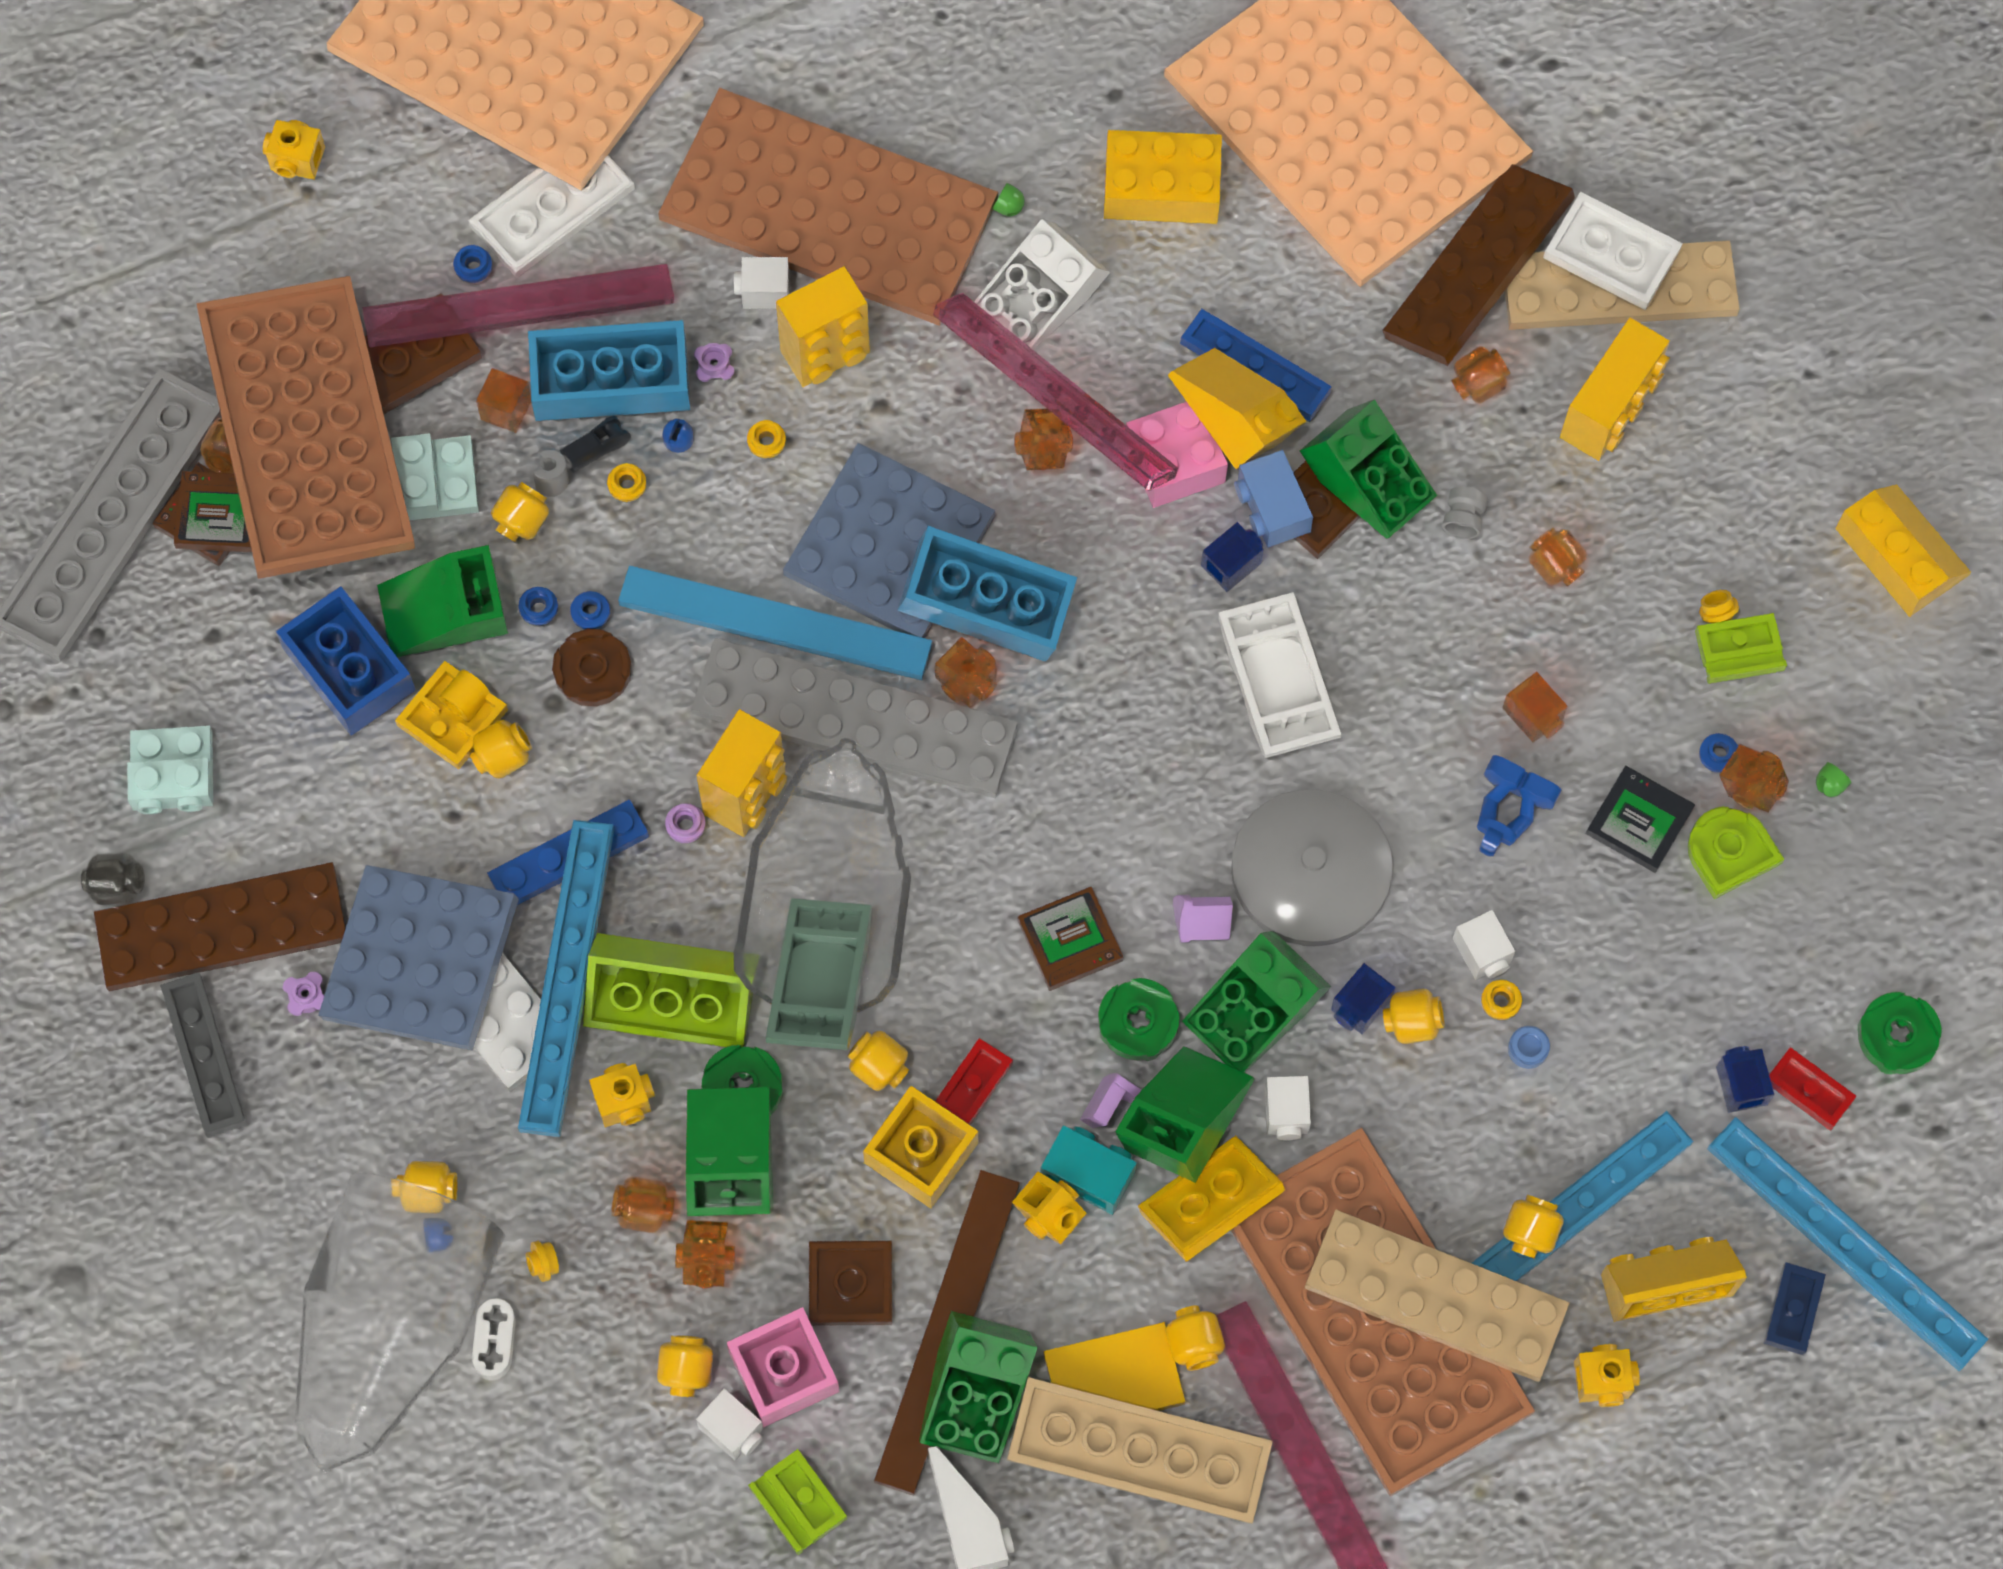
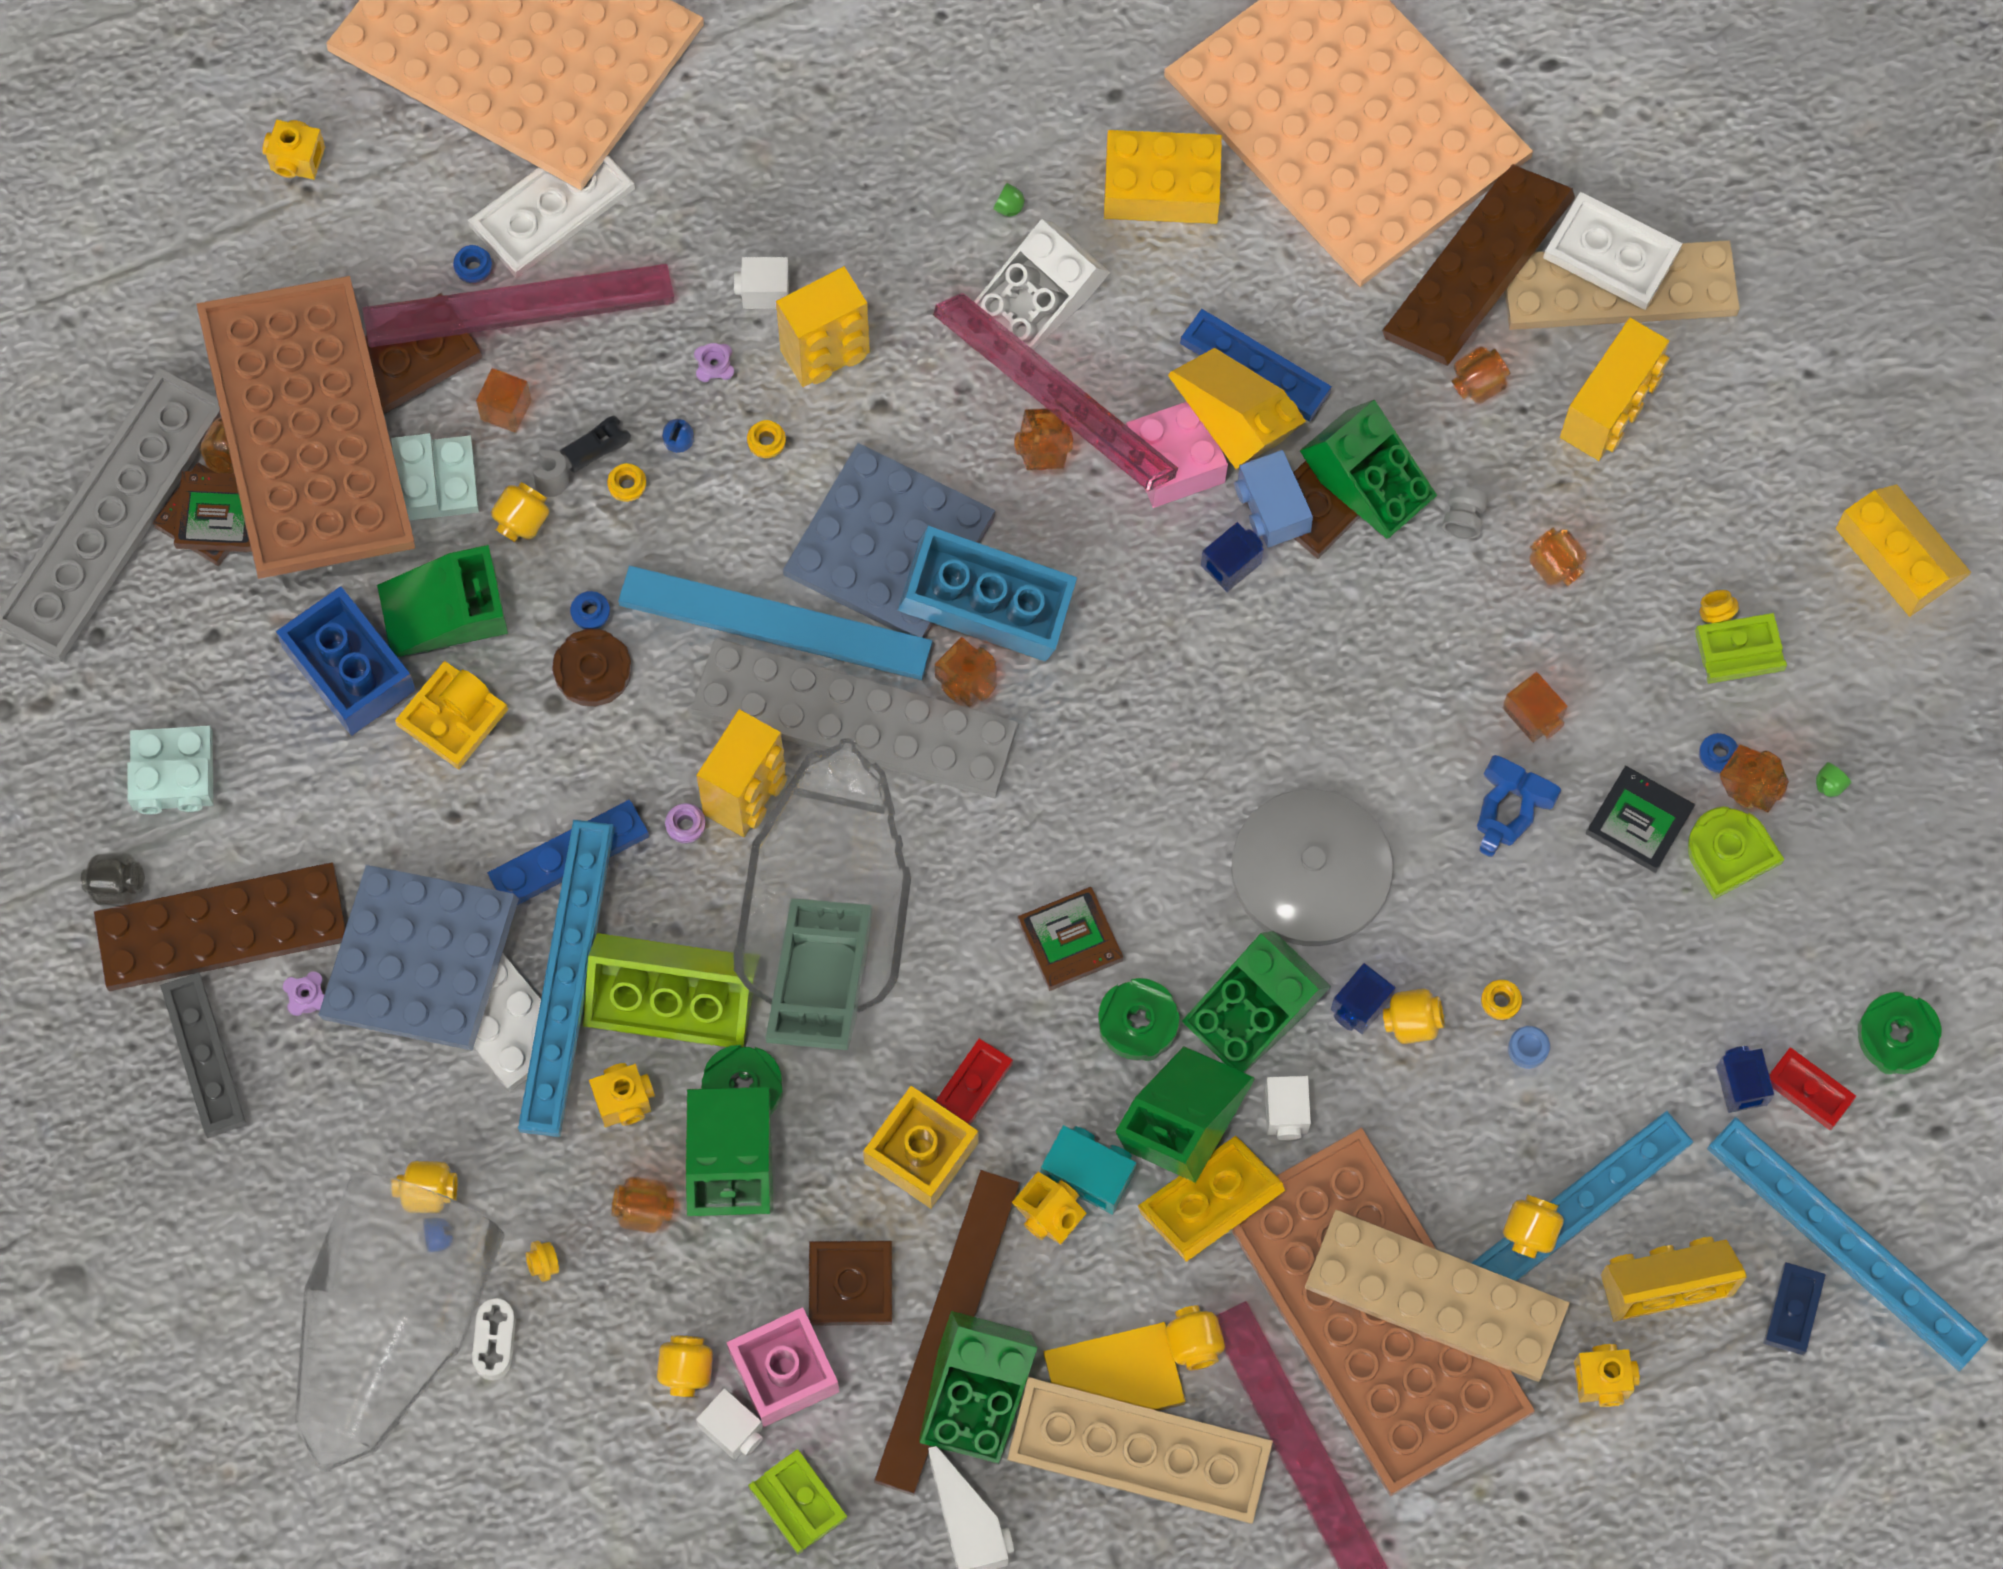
yellow head [470,720,532,779] -> none
blue plate [518,587,558,625] -> none
dark azure brick [528,320,690,421] -> none
nougat plate [658,88,998,326] -> none
clear orange brick [675,1220,735,1288] -> none
yellow head [847,1030,909,1091] -> none
lavender tile [1080,1073,1141,1128] -> none
lavender tile [1173,895,1233,943] -> none
white slope [1218,592,1341,758] -> none
white brick [1453,910,1515,980] -> none

